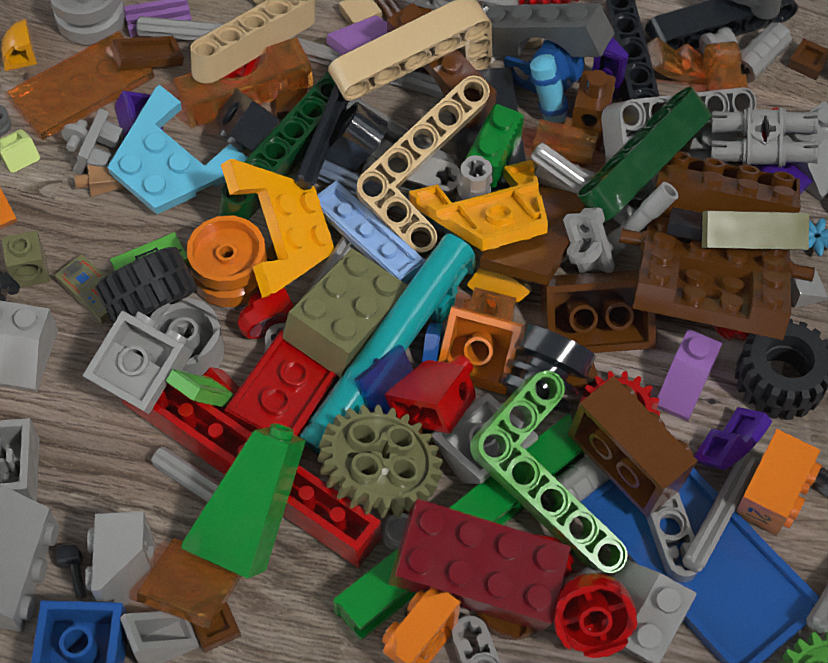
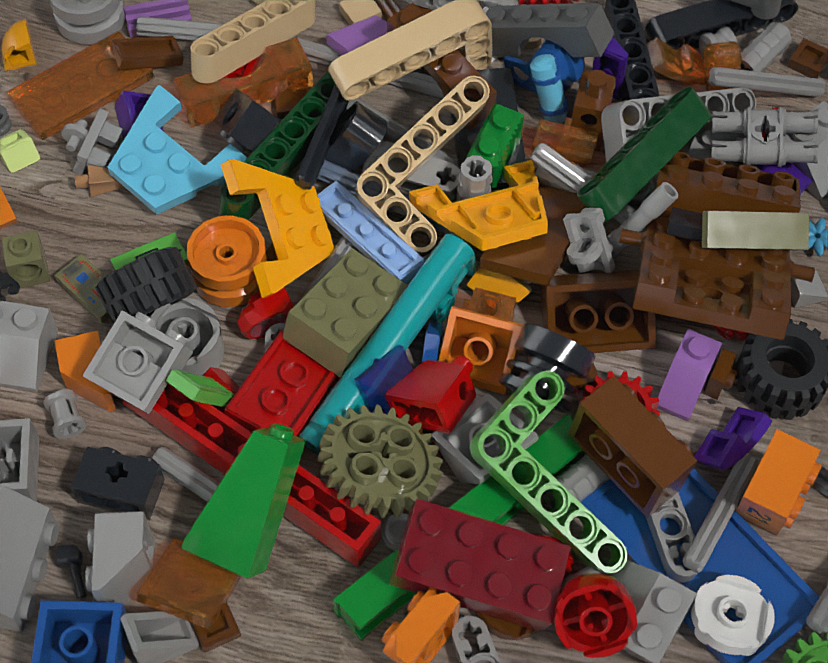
none -> light grey bush [44,389,87,439]
none -> orange slope [54,330,117,412]
none -> black brick [71,447,165,520]
none -> white plate [691,575,775,656]
none -> reddish brown plate [704,348,738,400]
none -> light grey axle [708,67,826,97]

